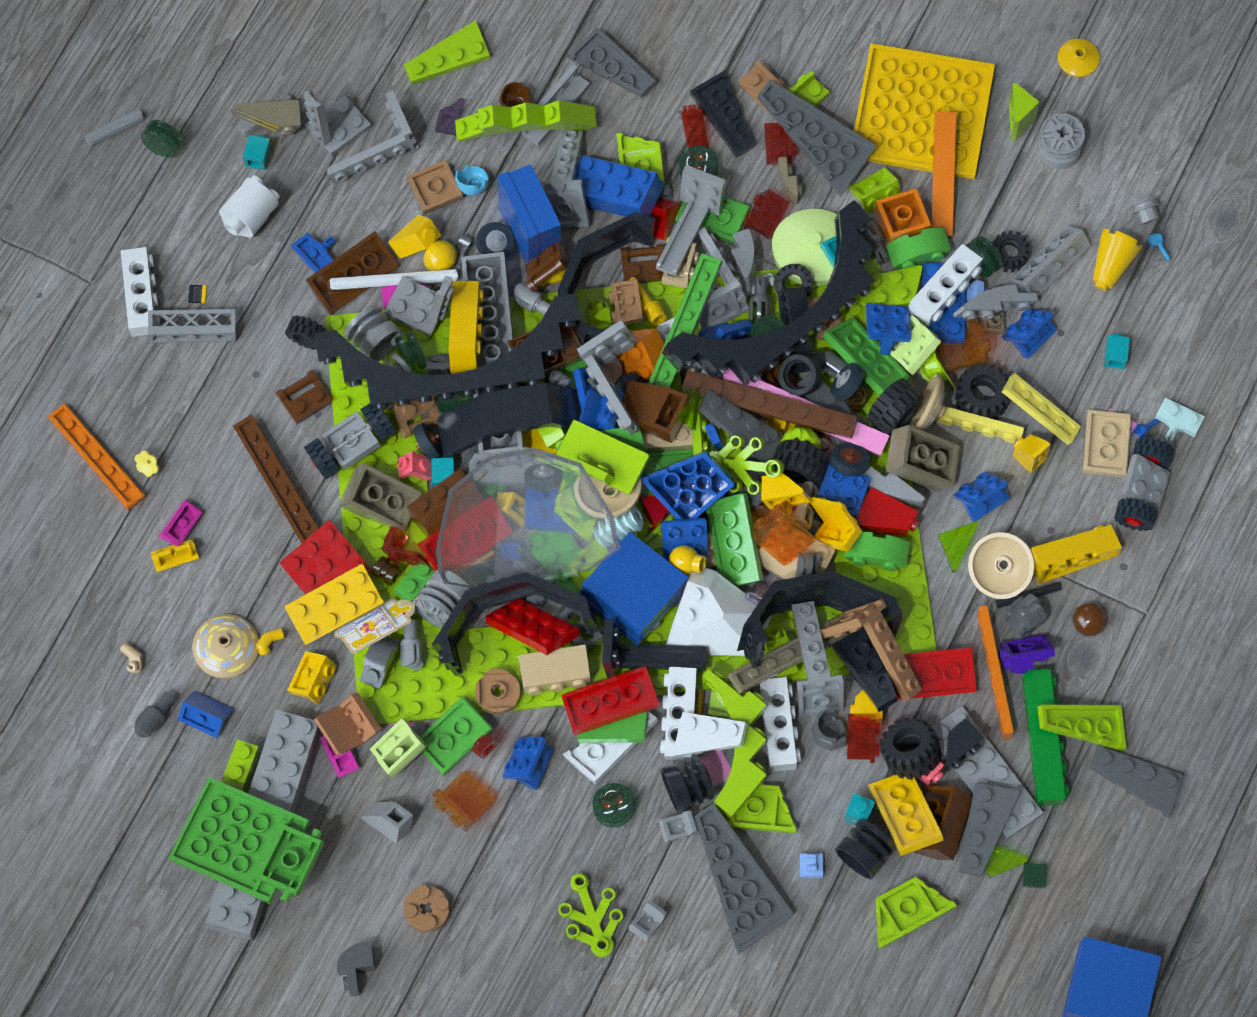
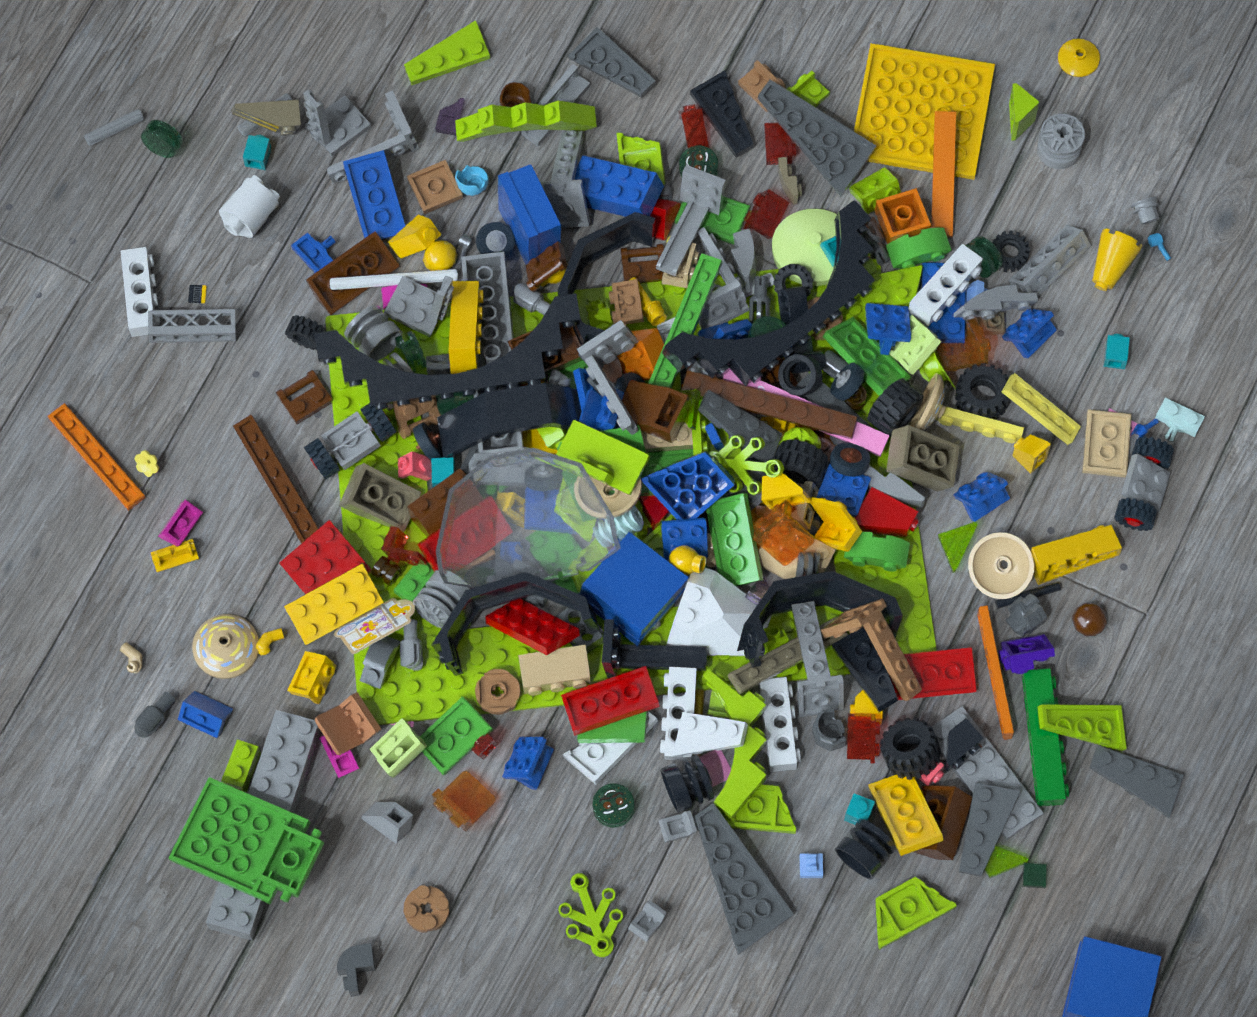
none -> blue plate [342,150,405,240]

